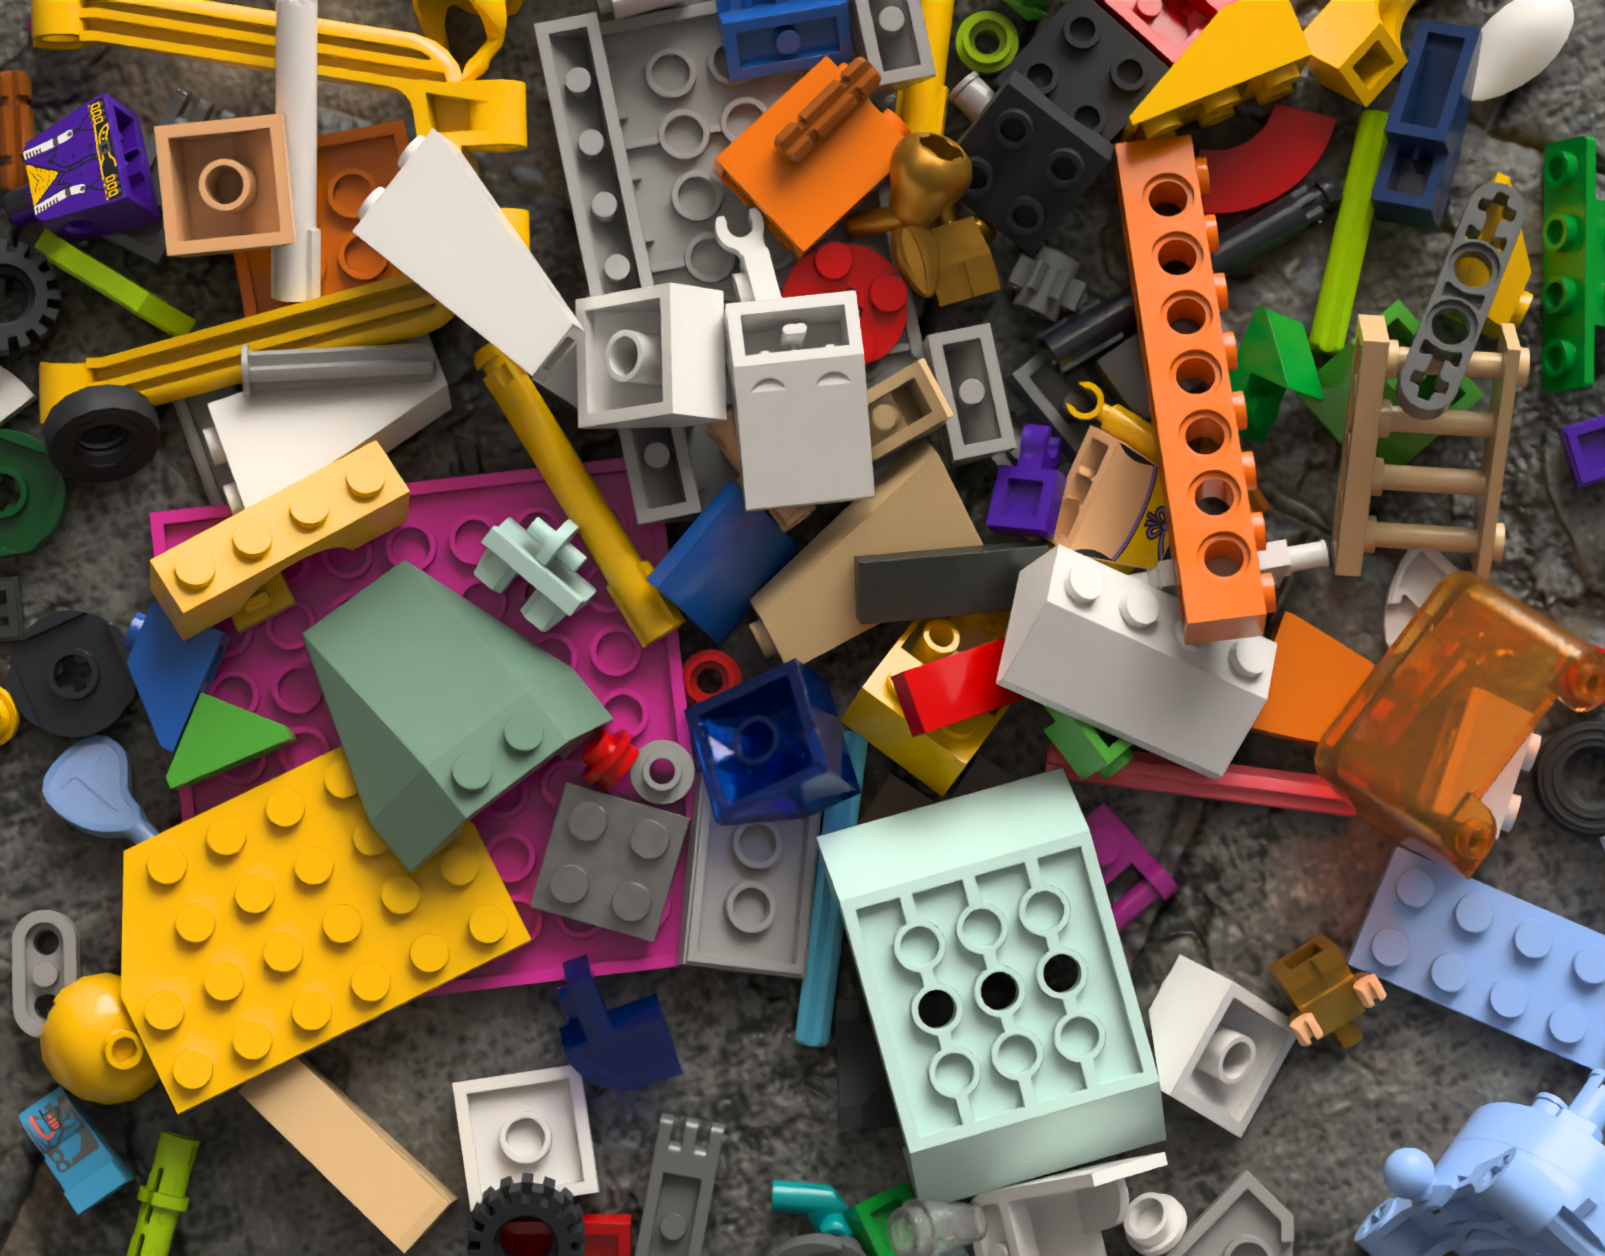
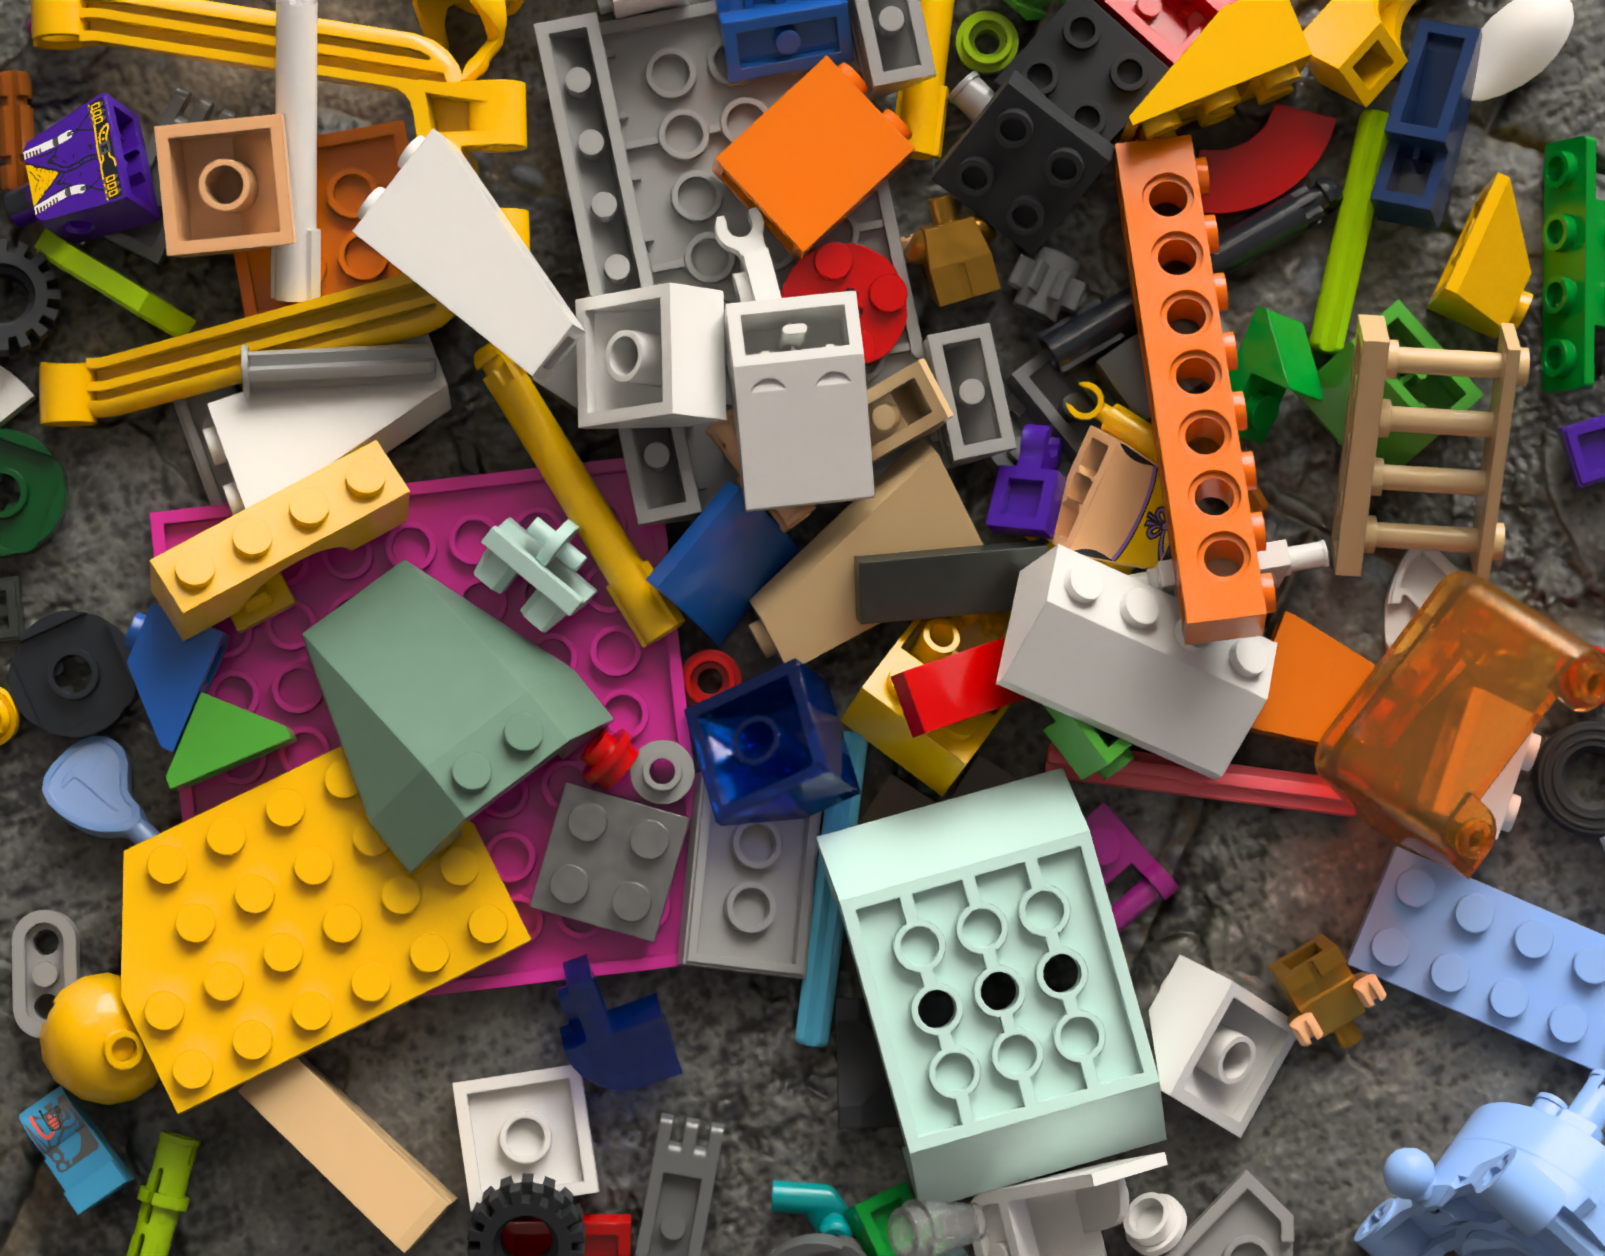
black tyre [44,384,160,483] -> none
dark orange axle [774,57,882,165] -> none
pearl gold piece [847,132,972,298] -> none
dark grey beam [1395,182,1526,420] -> none

